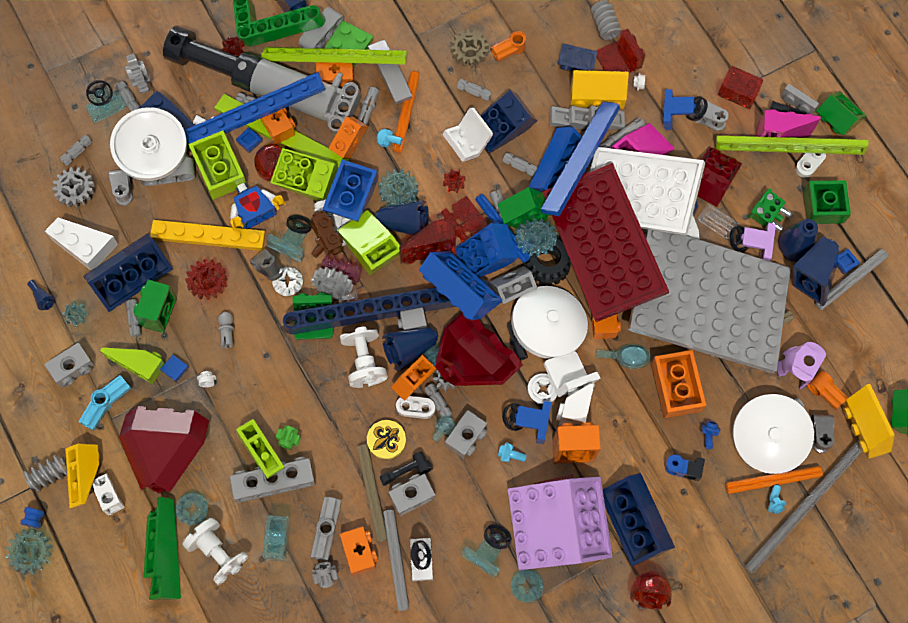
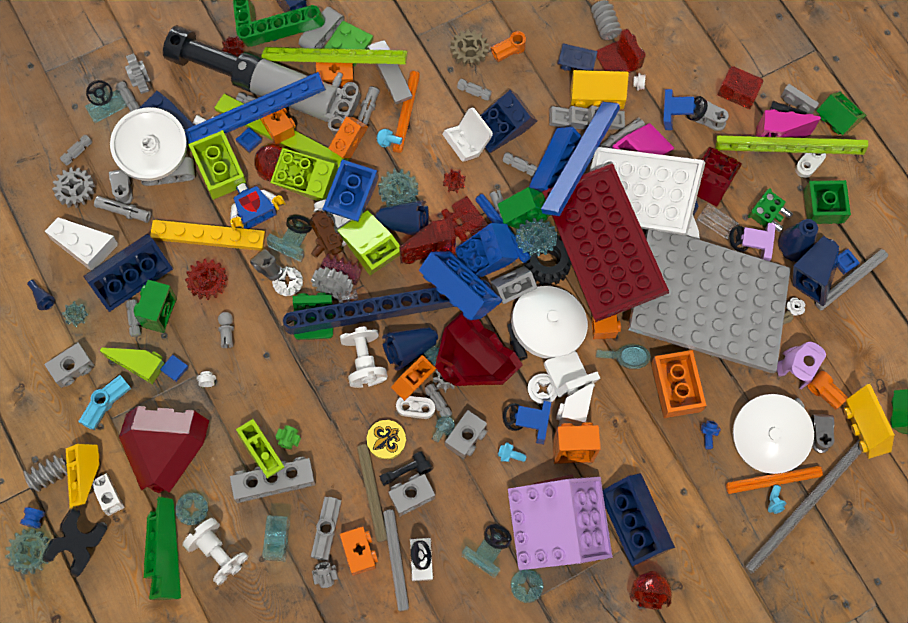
light grey brick [397,307,427,331] -> none
leg [665,455,705,482] -> none
none -> black piece [42,506,107,578]
none -> light grey pin [94,196,151,223]
none -> white plate [786,298,805,316]

